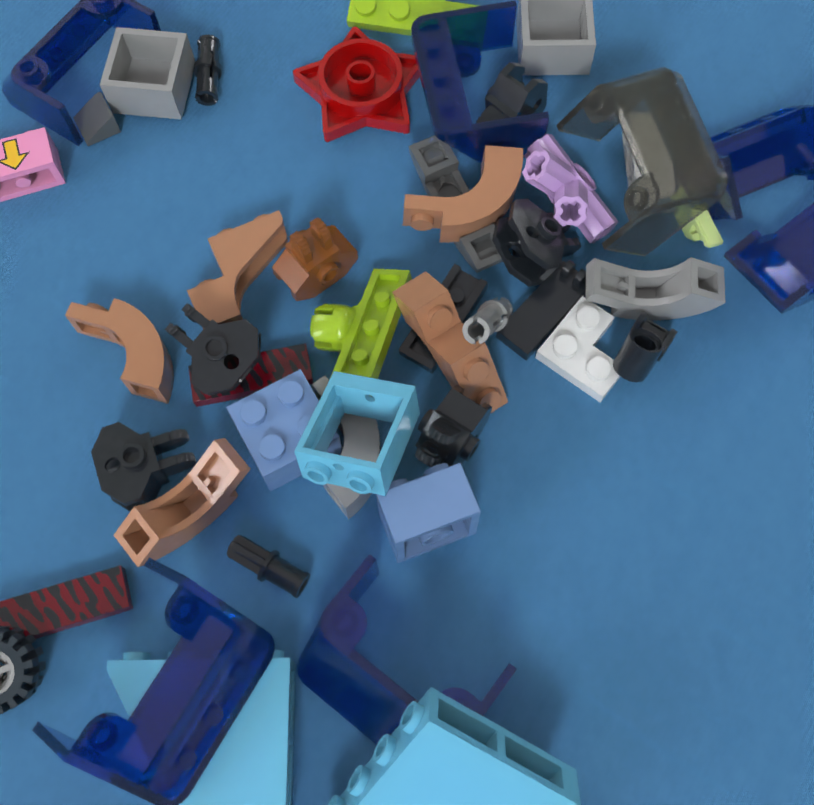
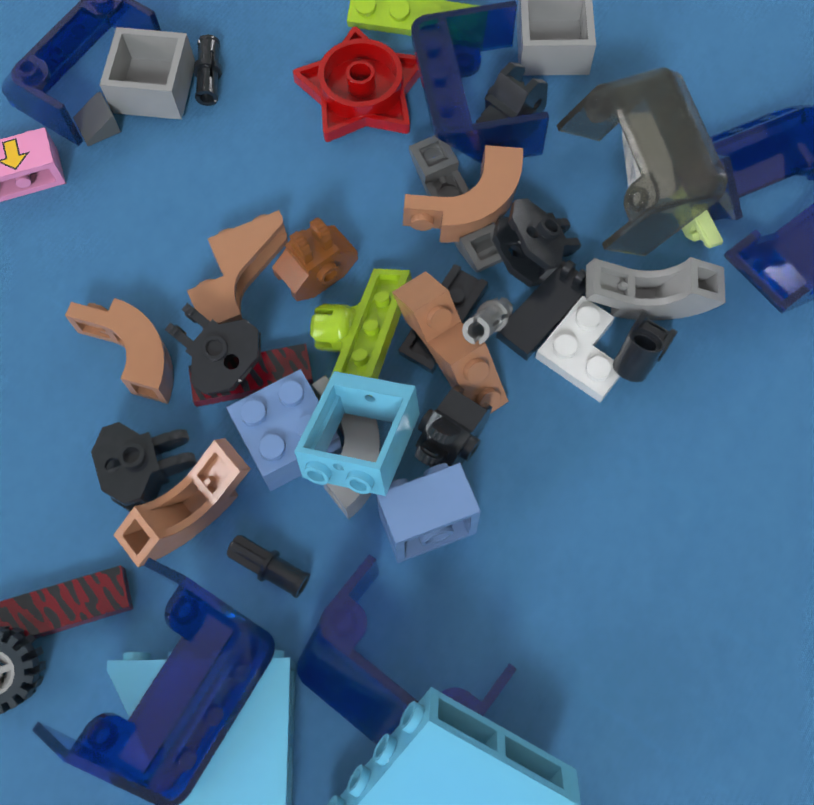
lavender piece [522,134,619,243] -> none

